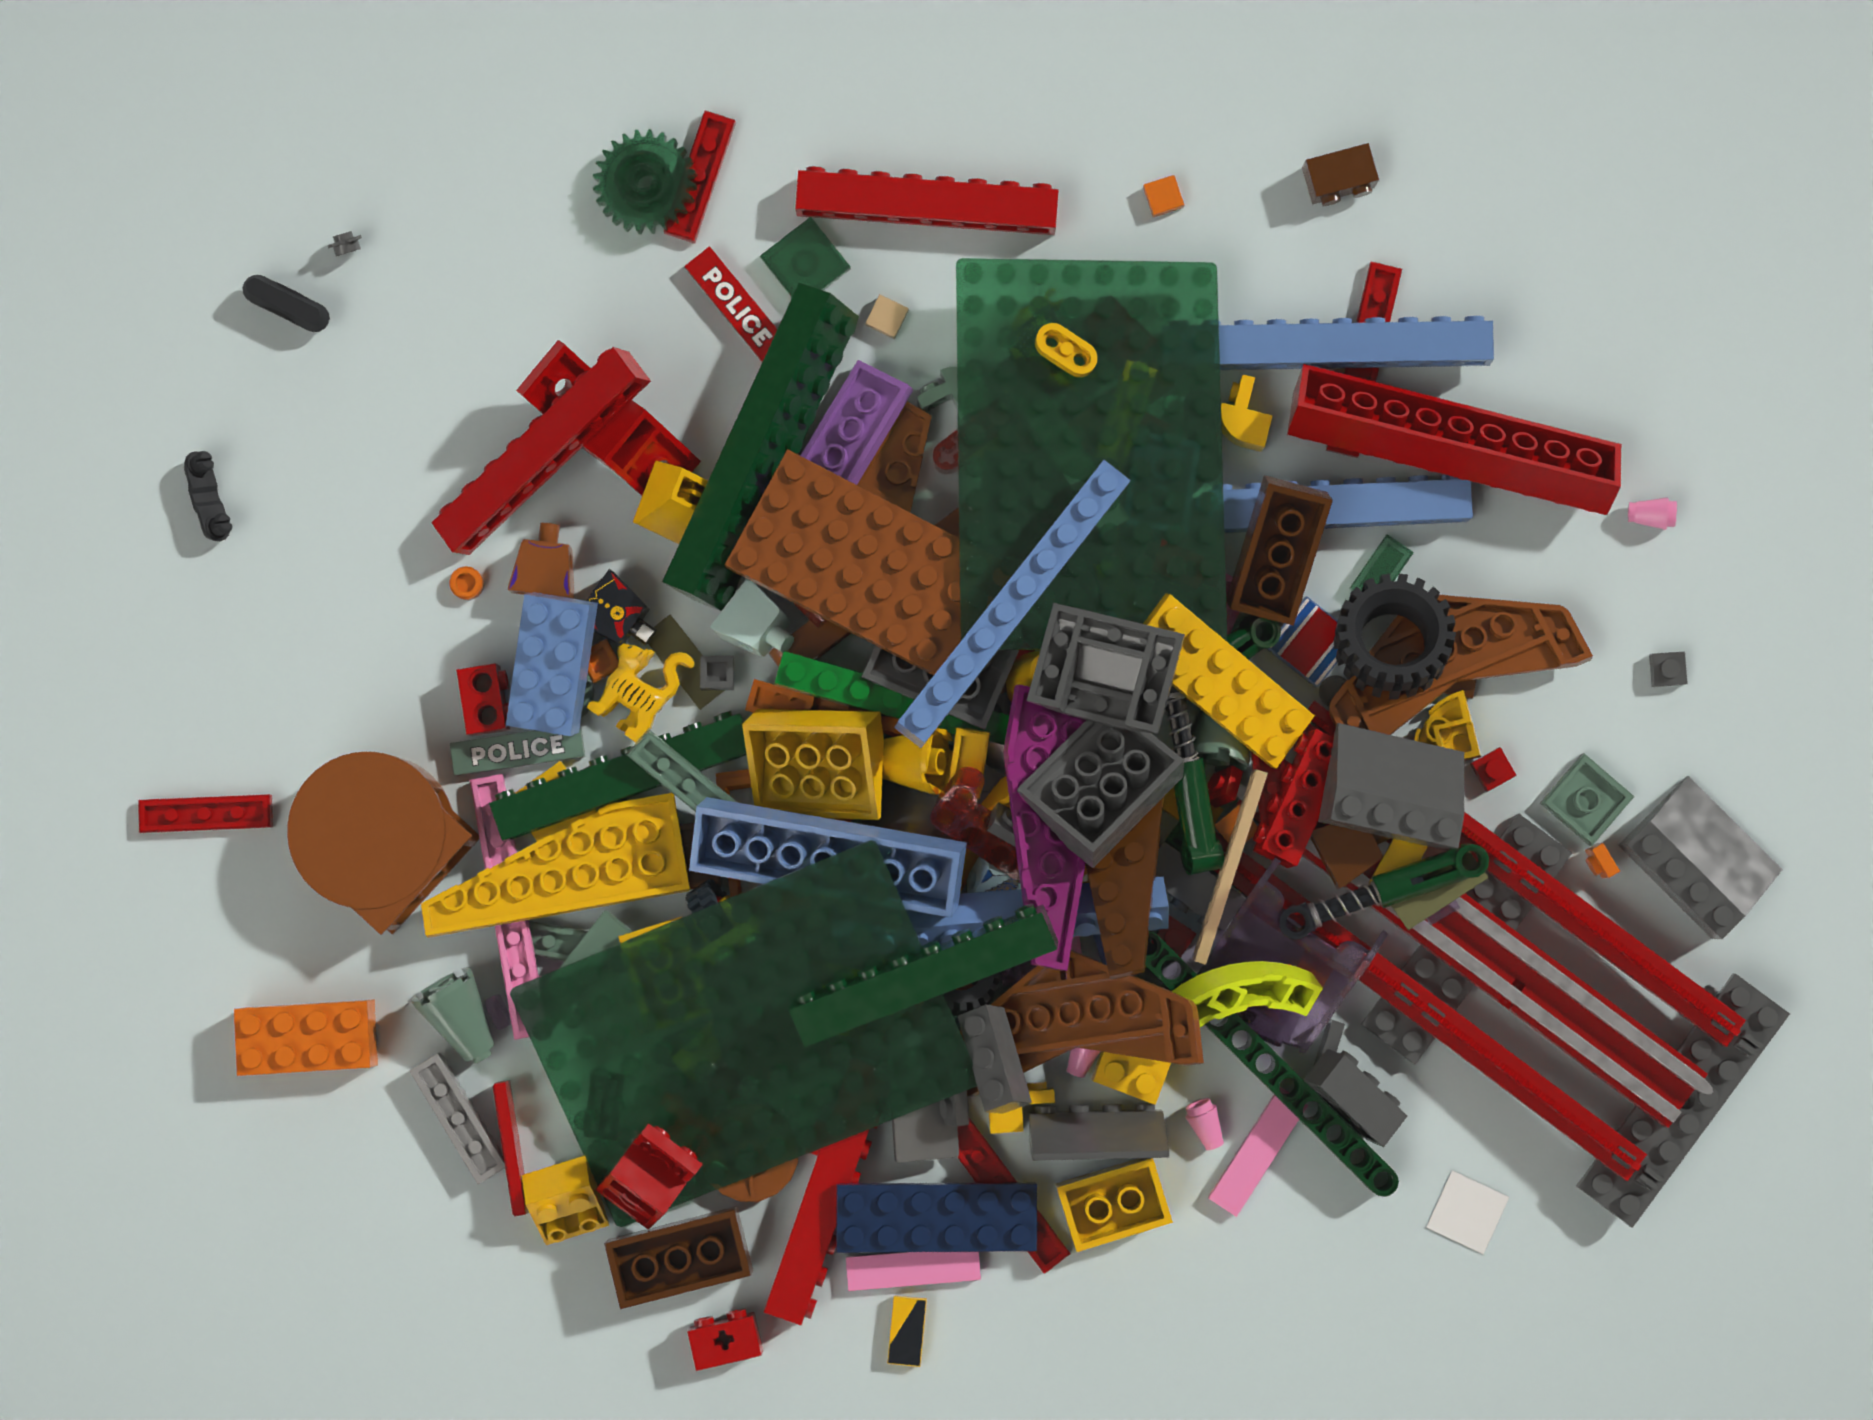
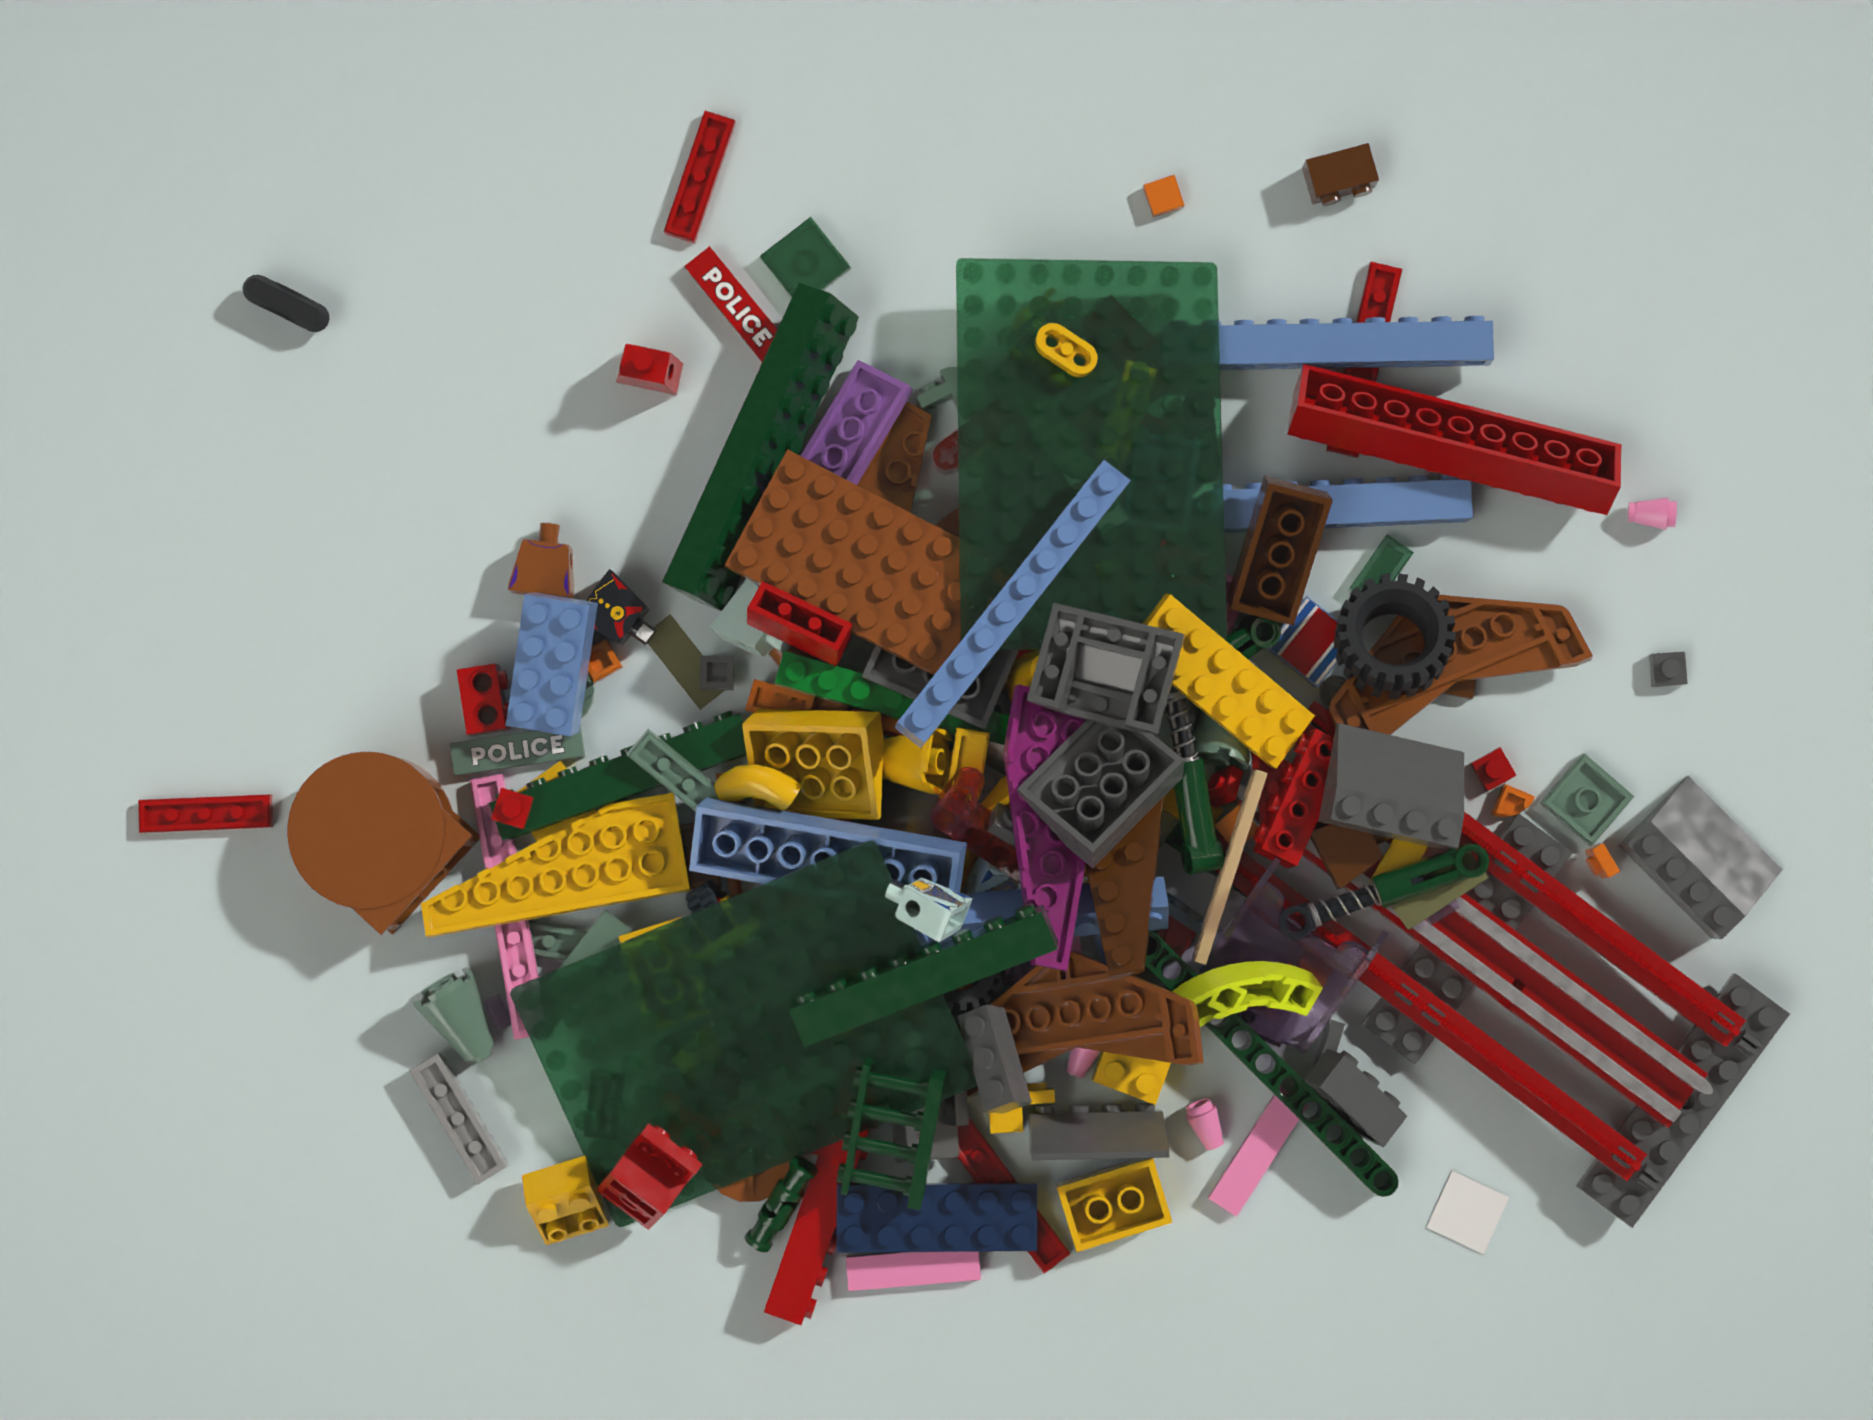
black piece [184,451,233,542] -> none
orange brick [234,999,378,1076] -> none
dark grey plate [328,231,362,256] -> none
red brick [431,347,651,555] -> none
orange tile [449,566,484,600] -> none
red tile [493,1080,529,1217] -> none
red bracket [516,340,701,496] -> none
yellow animal [586,643,694,742] -> none
clear green gear [592,129,698,235] -> none
reddish brown brick [604,1206,753,1309] -> none
yellow slope [633,461,708,544] -> none
red brick [687,1308,763,1371] -> none
red brick [795,166,1059,235] -> none
tan tile [865,294,909,339] -> none
black tile [887,1295,927,1367] -> none
yellow brick [1218,374,1273,452] -> none
yellow brick [1414,690,1481,761] -> none
none -> red plate [491,787,534,830]
none -> red torso [616,344,683,395]
none -> yellow cylinder [714,764,802,811]
none -> dark green piece [744,1156,818,1253]
none -> red brick [747,581,853,667]
none -> dark green fence [836,1057,946,1210]
none -> light aqua torso [885,878,973,942]
none -> orange tile [1491,784,1535,817]

